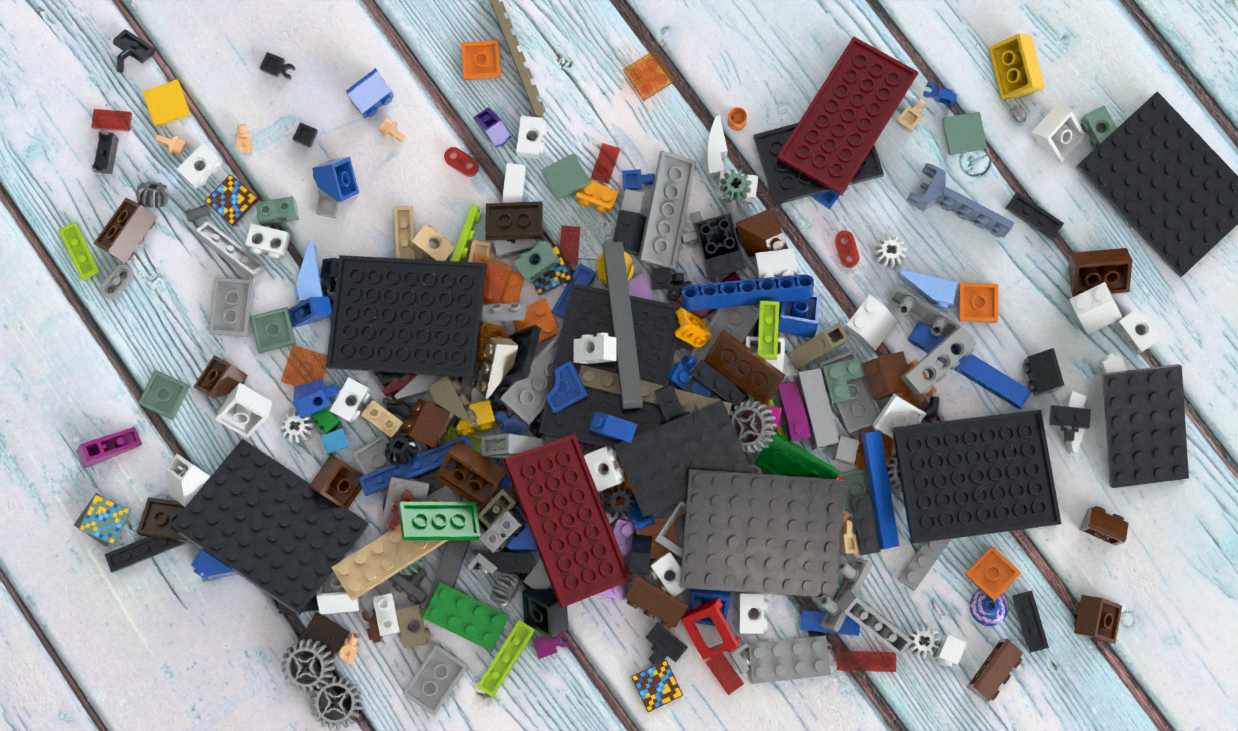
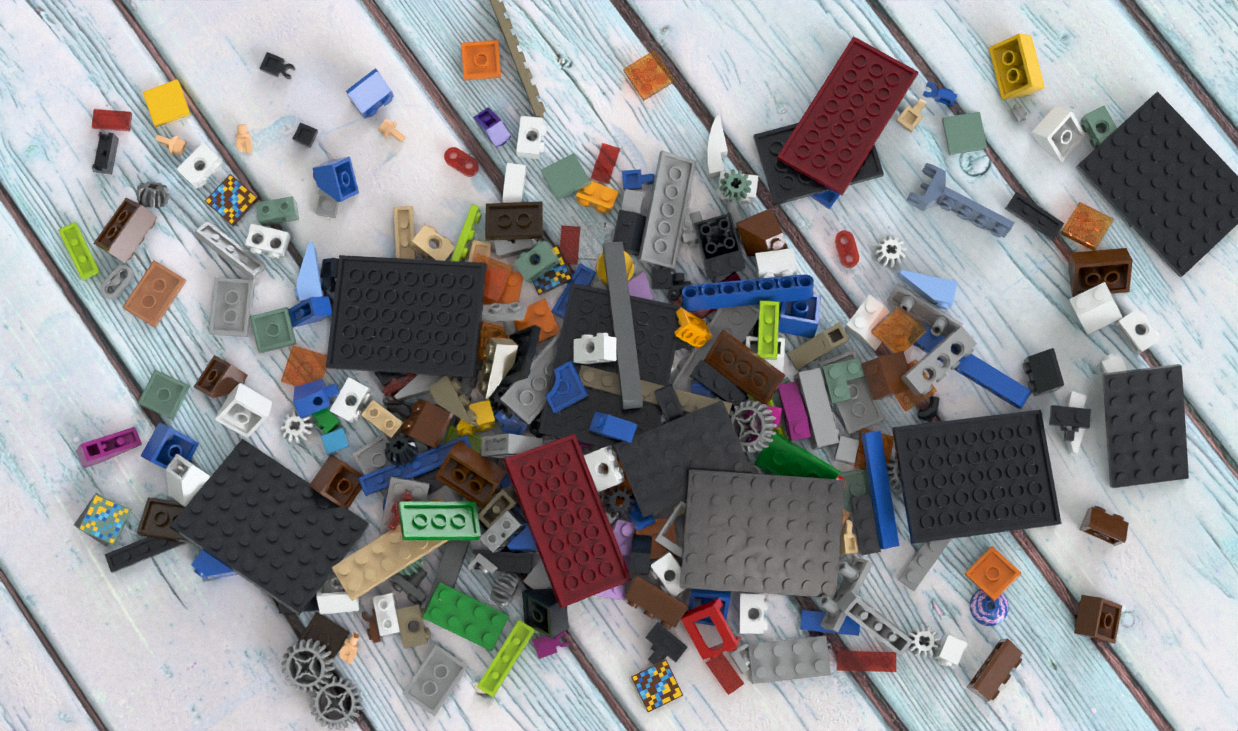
black plate [113,29,155,73] -> none
dark grey pin [185,204,211,223] -> none
blue plate [667,355,697,390] -> none
orange wheel [728,107,747,131] -> none
white plate [872,394,926,439] -> none
orange plate [958,283,998,323] -> none
black plate [1012,590,1049,653] -> none
none -> nougat tile [122,260,187,328]
none -> blue slope [141,422,199,469]
none -> clear orange plate [871,305,927,353]
none -> clear orange plate [1061,202,1114,251]

